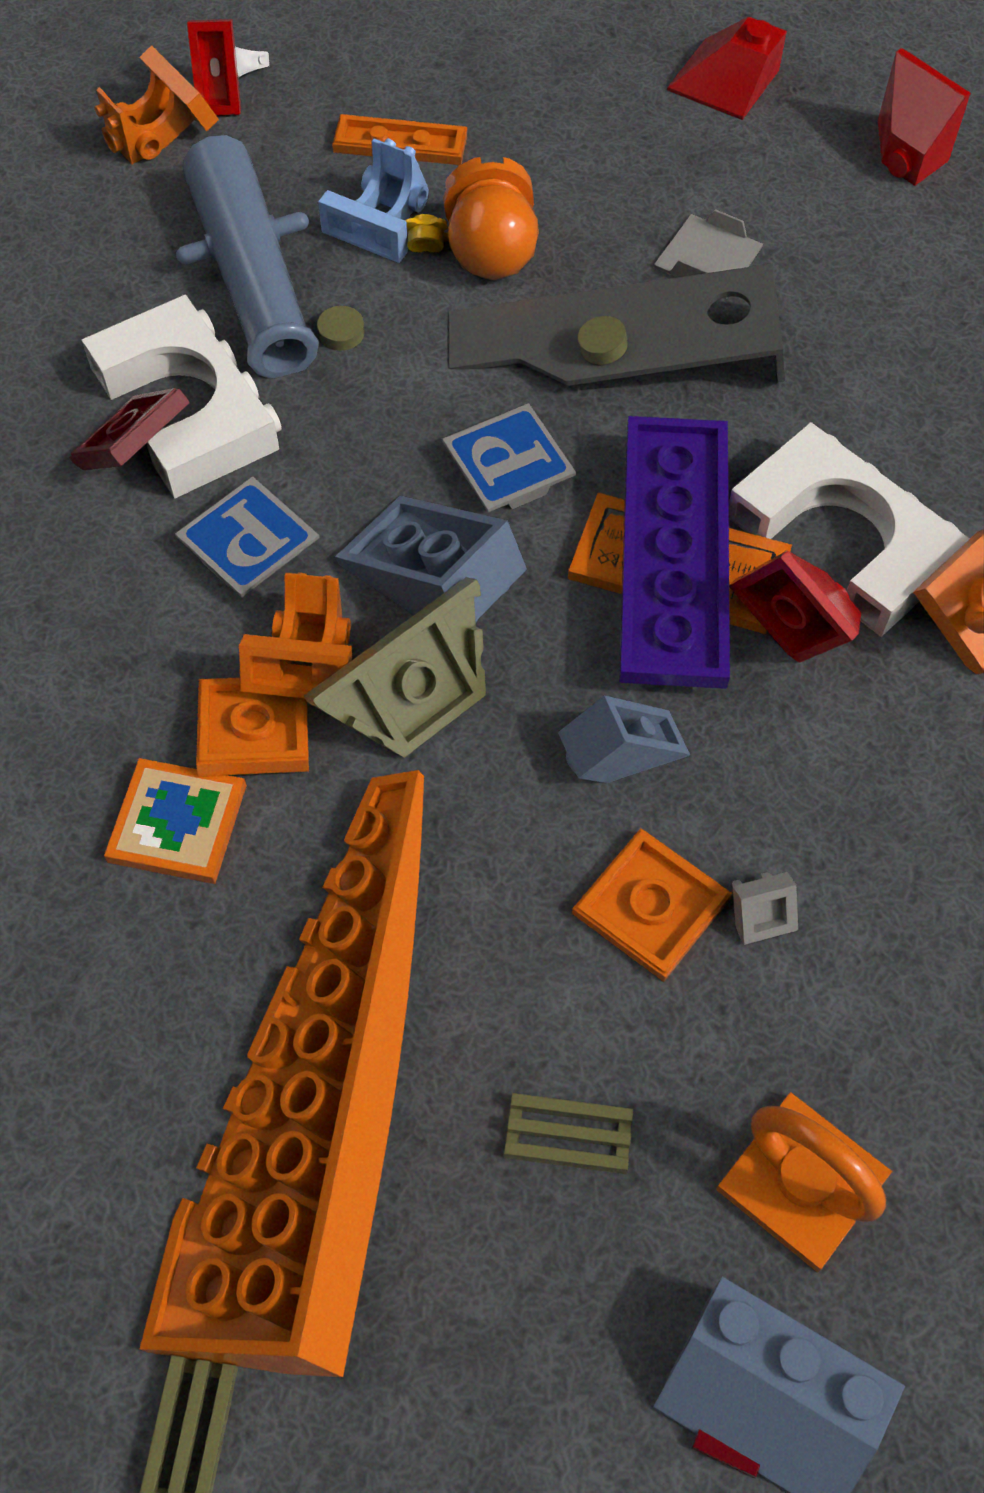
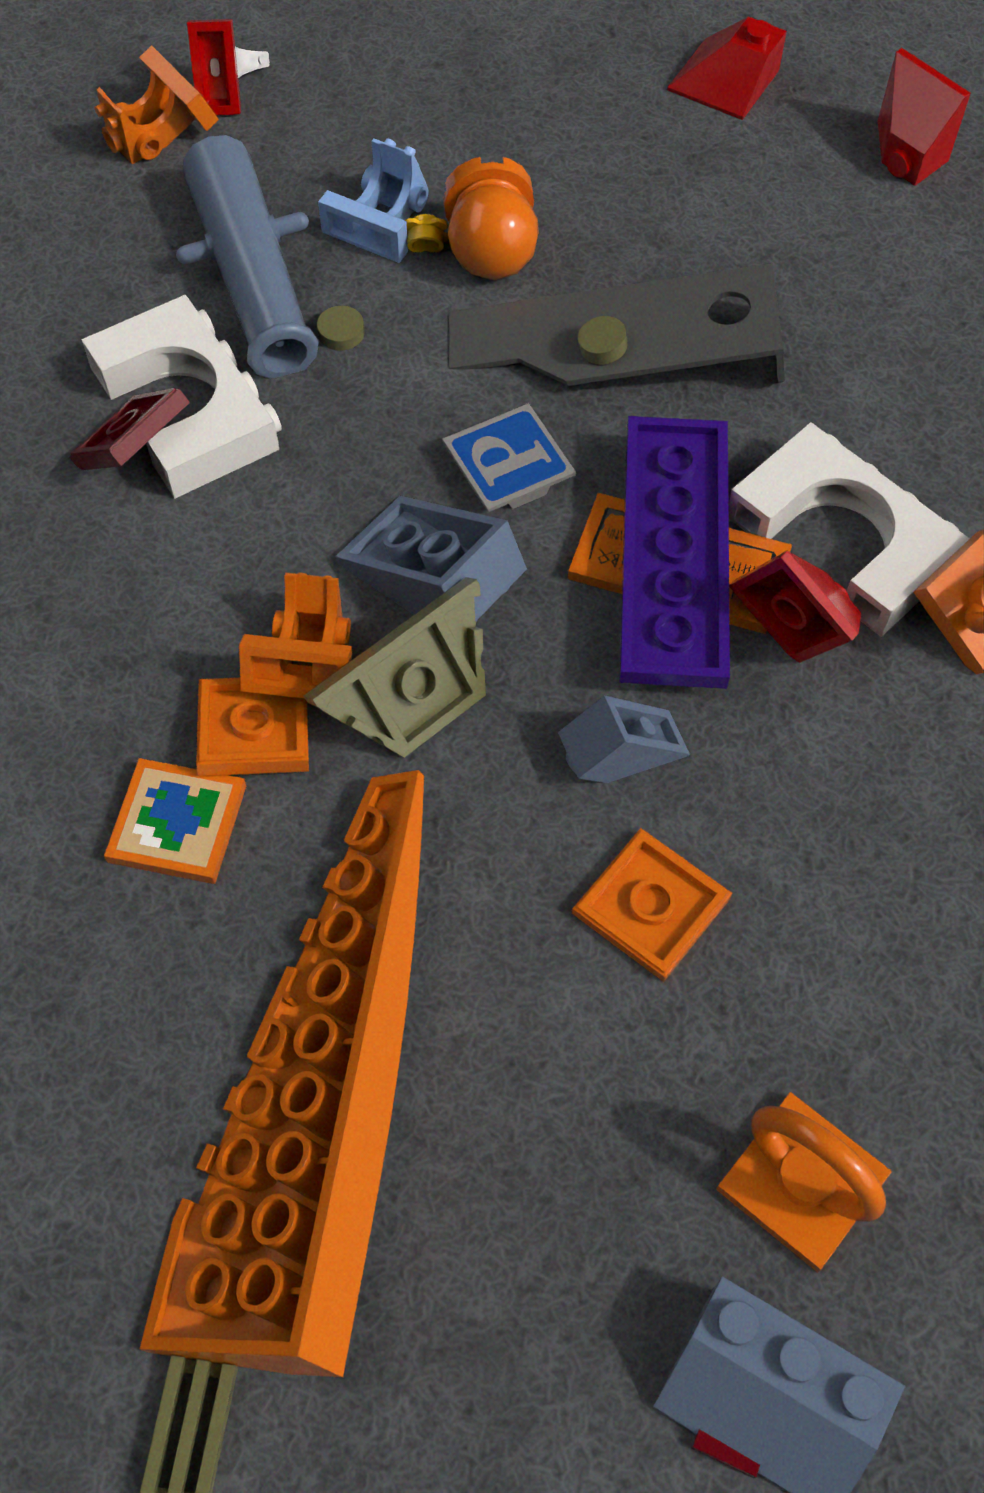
piece [175,477,320,597] -> none
orange tile [332,114,467,165] -> none
olive tile [504,1093,633,1174] -> none
light grey piece [654,209,763,299] -> none
light grey tile [732,872,798,945] -> none

